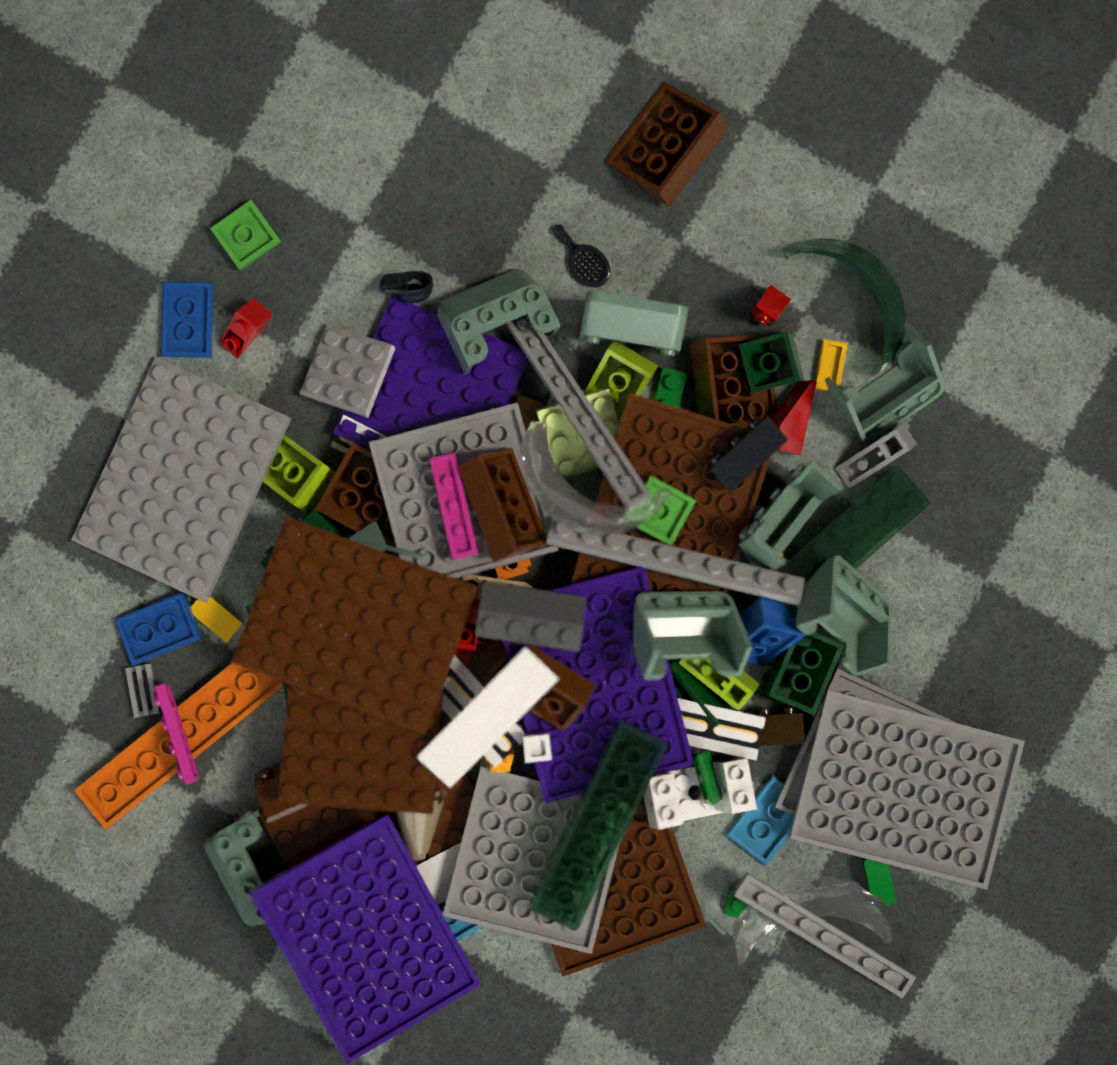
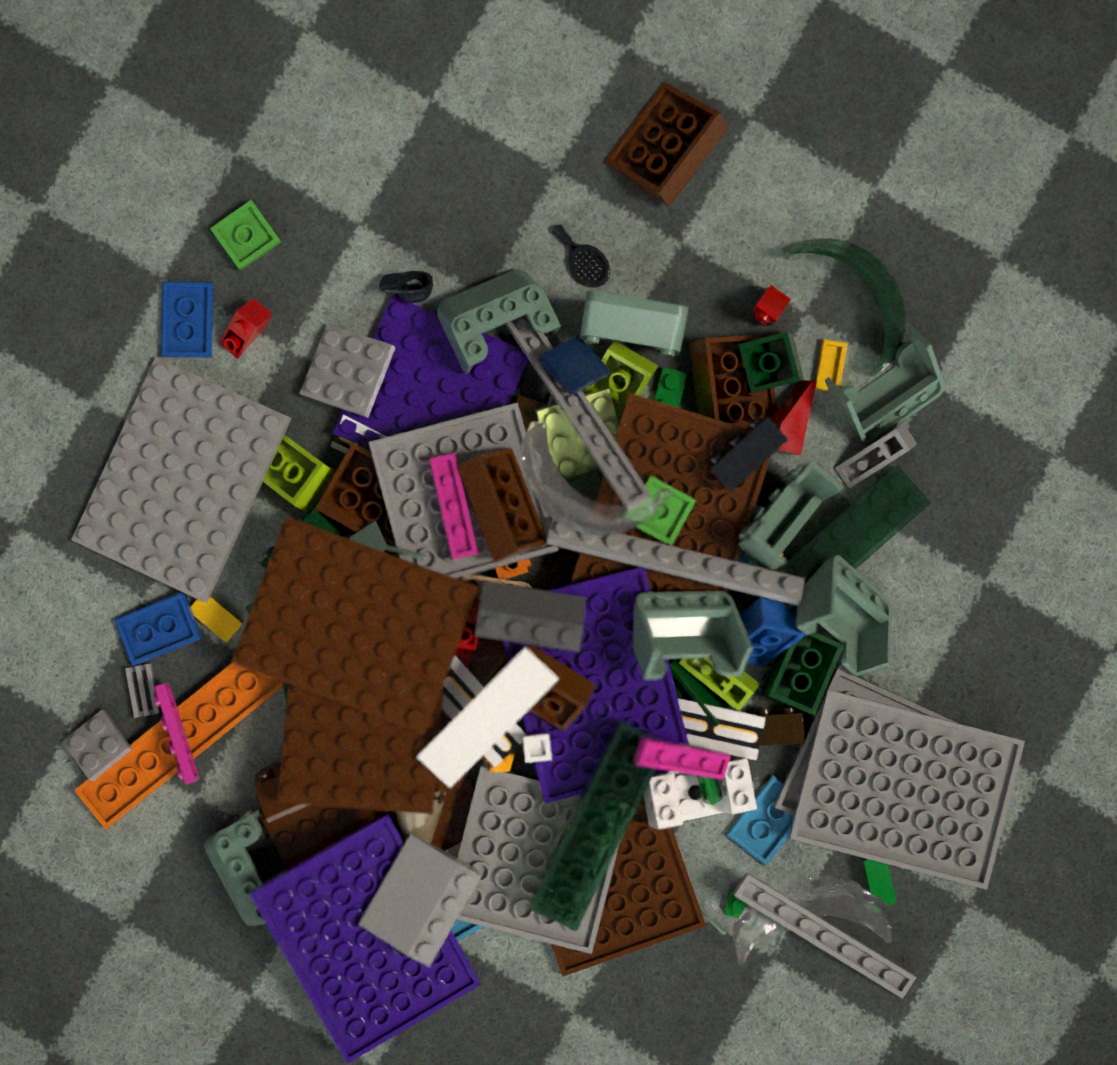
none -> light grey plate [63,709,132,781]
none -> light grey slope [358,833,481,967]
none -> dark blue tile [539,335,611,396]
none -> dark pink tile [634,737,731,779]

